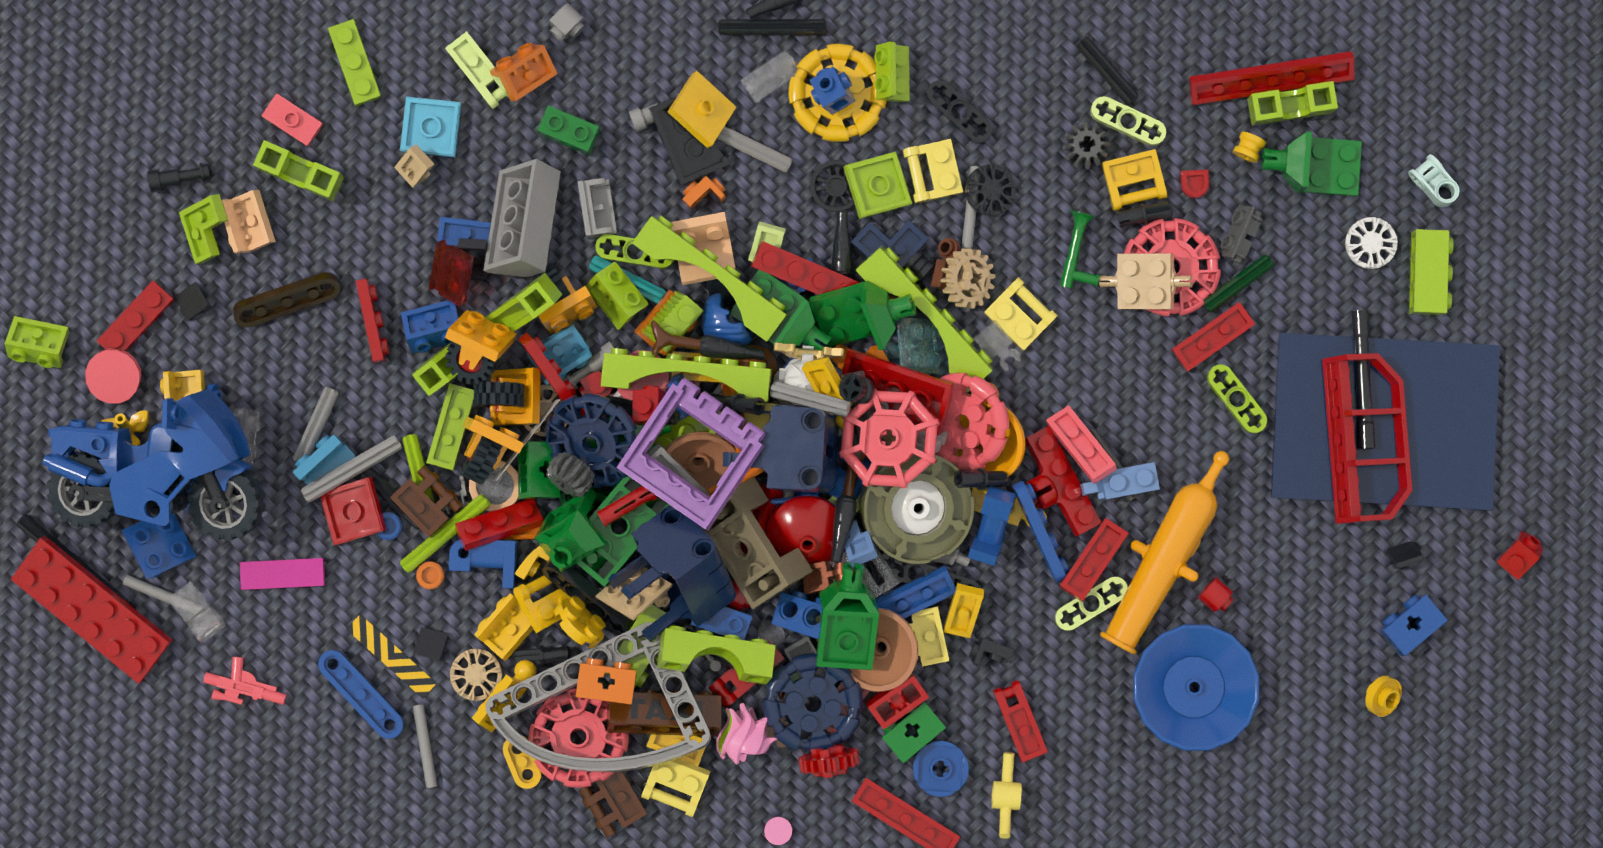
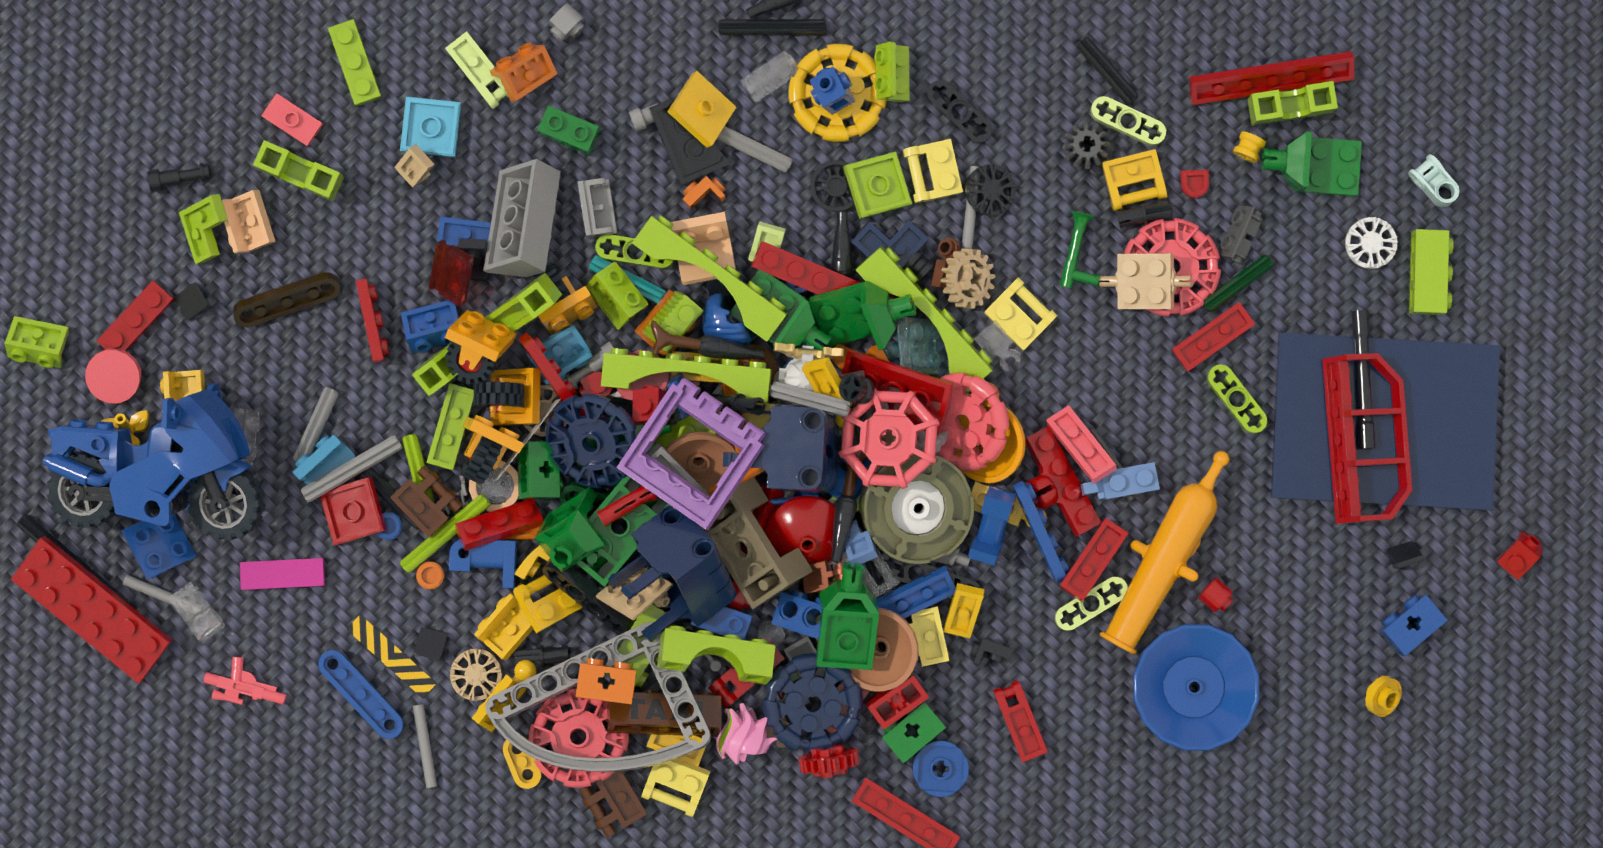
dark grey gear [546,452,595,498] -> none
yellow plate [554,596,606,648] -> none
bright pink tile [764,817,792,845] -> none
black axle [954,468,1008,490] -> none
light yellow piece [991,752,1022,839] -> none

